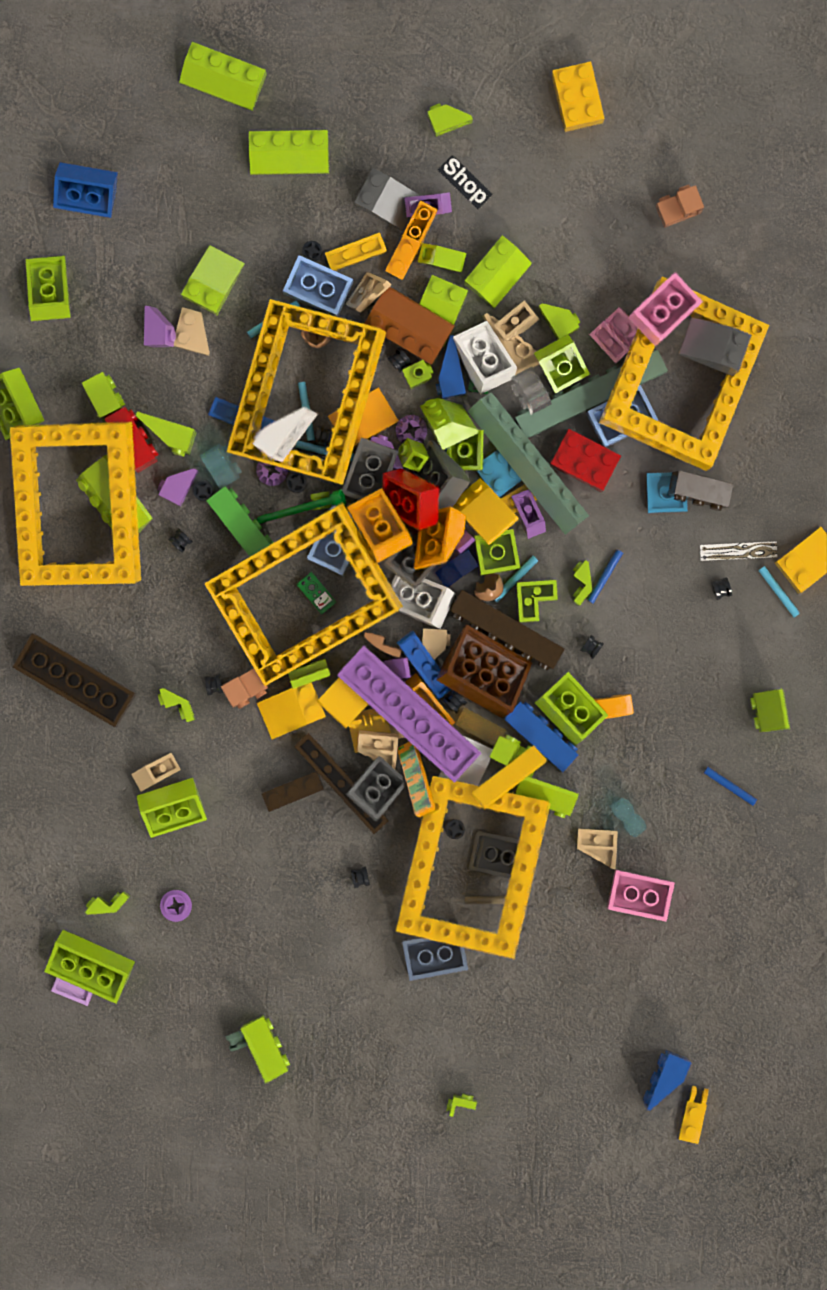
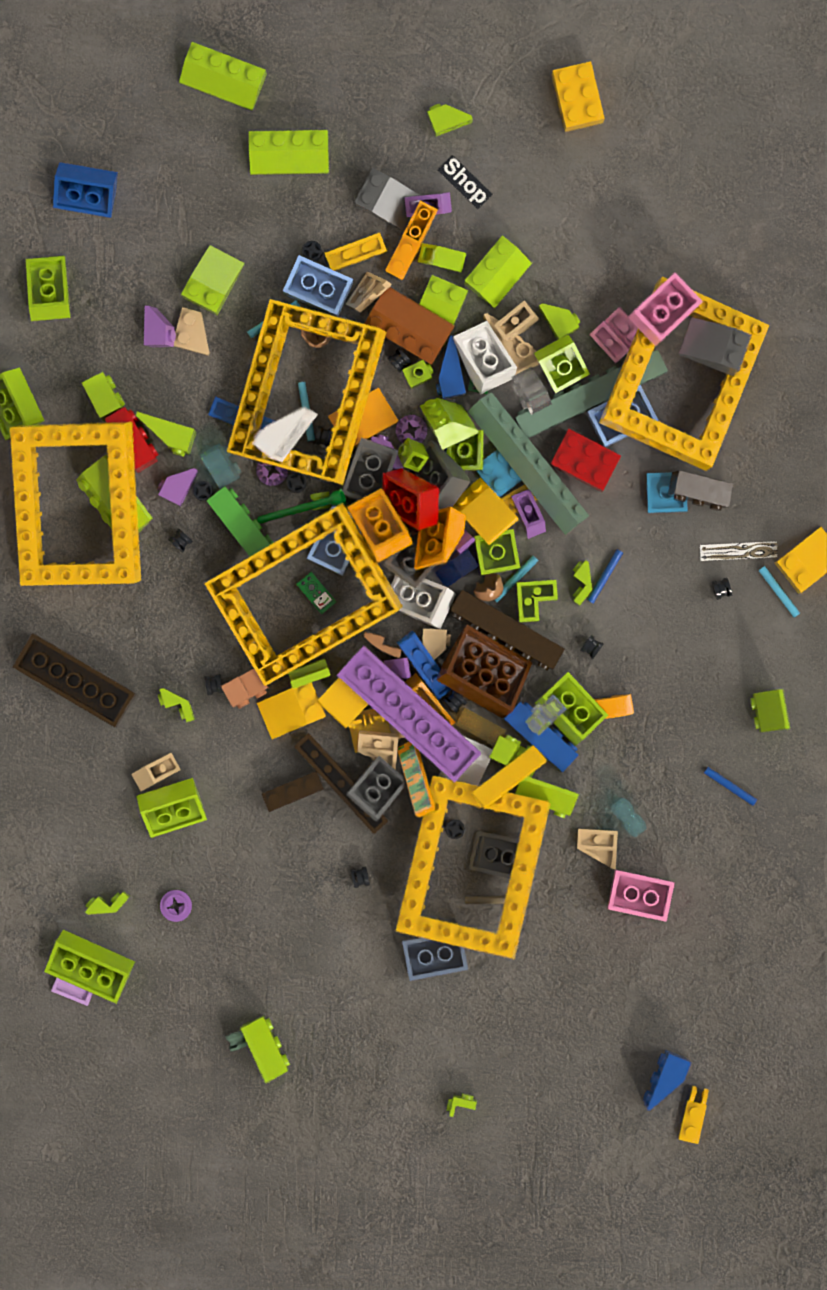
medium azure bar [295,441,355,462] -> none
nougat brick [656,184,704,228] -> none
none -> clear brick [525,695,566,736]

